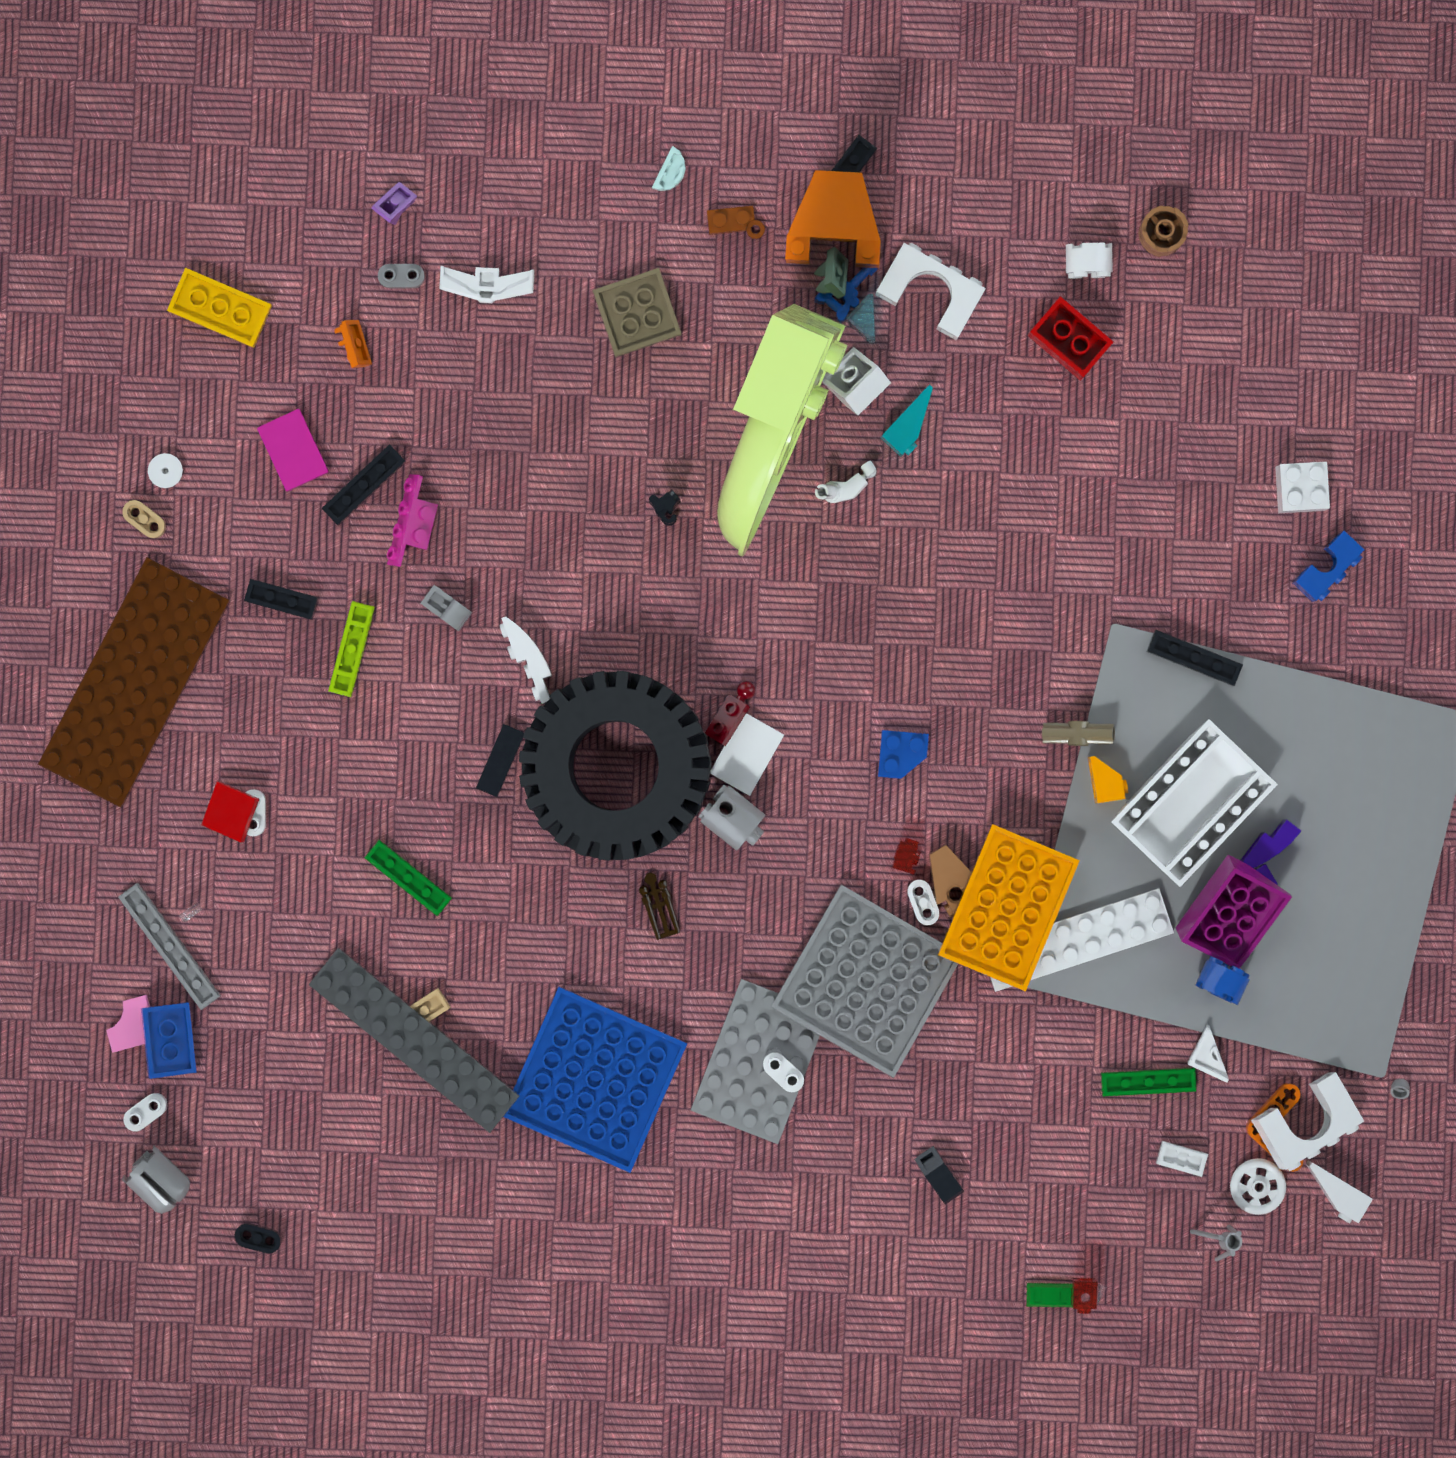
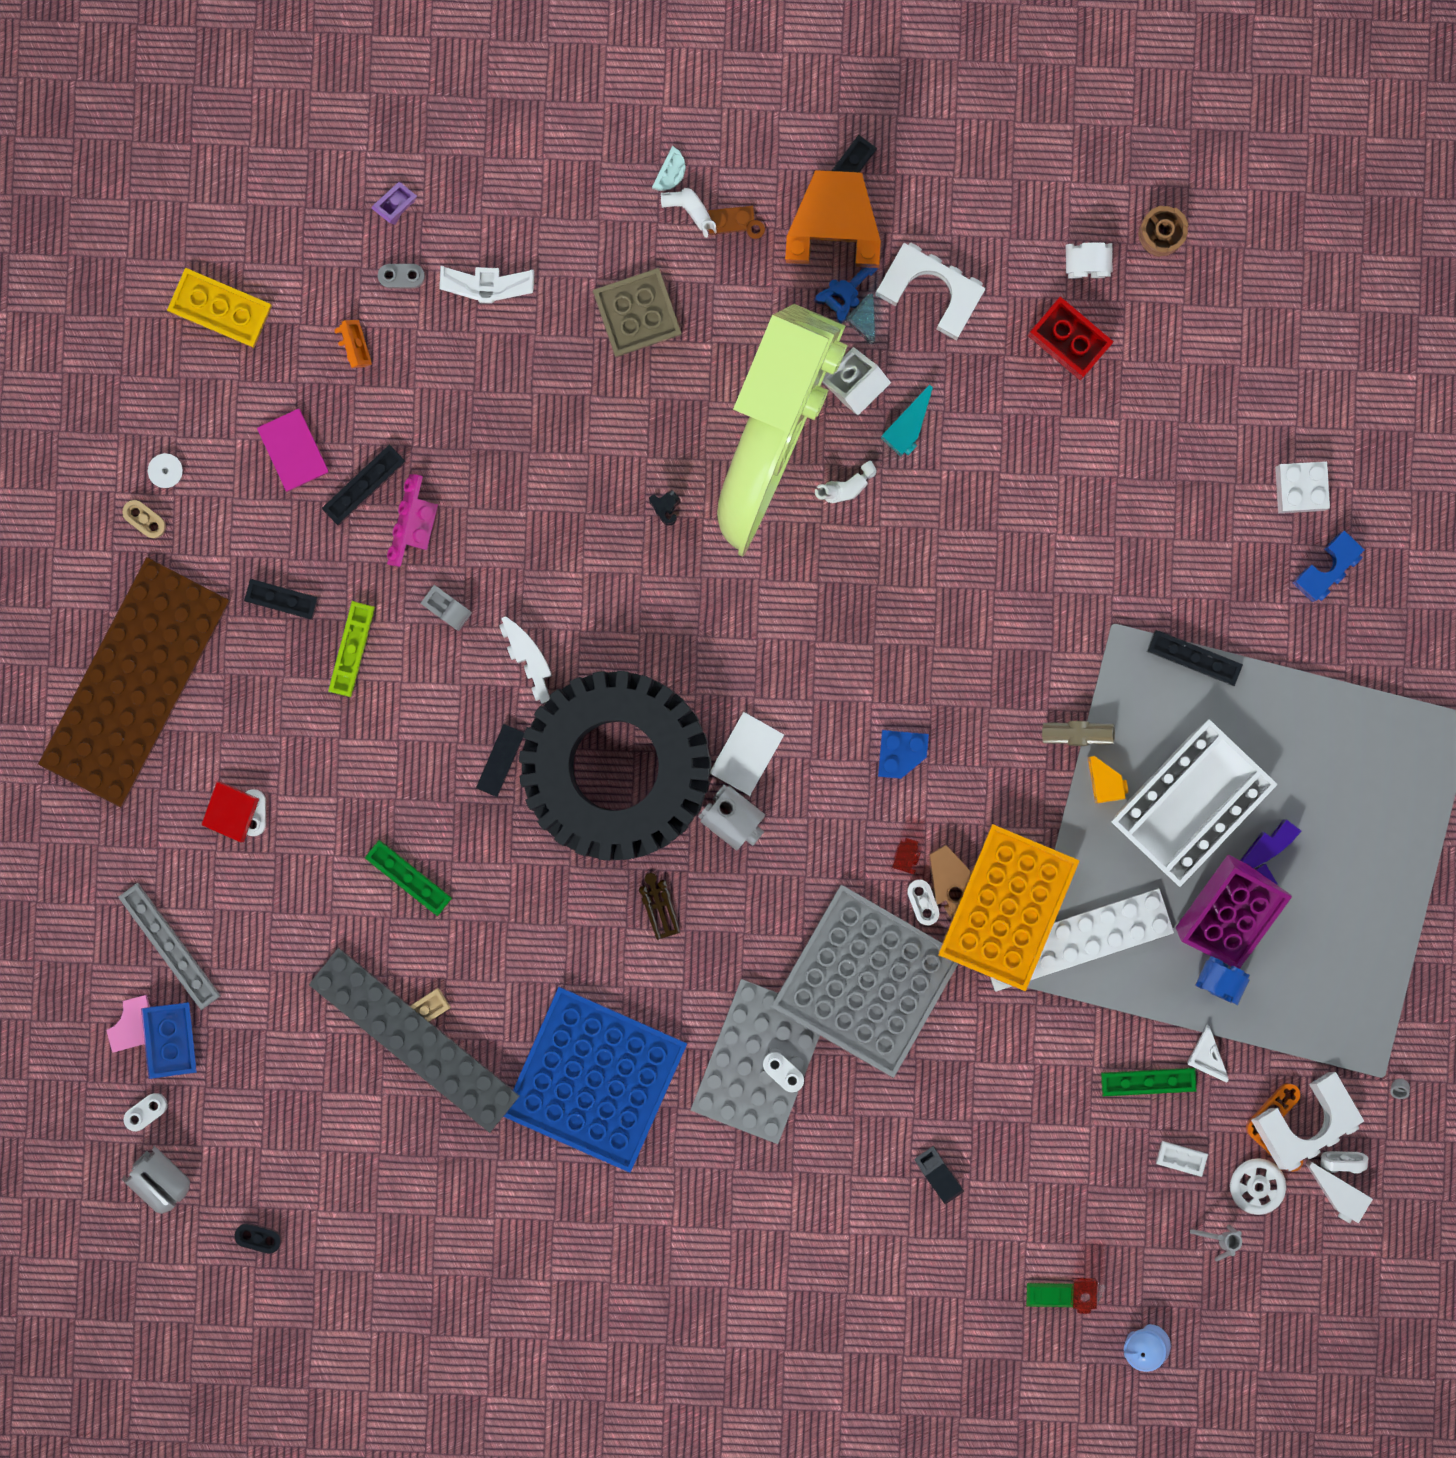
clear tile [179,902,202,922] -> none
dark red plate [705,681,755,747] -> none
sand green tile [814,247,849,299] -> none
none -> white arm [661,188,717,238]
none -> light blue helmet [1124,1324,1171,1372]
none -> white plate [1320,1151,1368,1173]

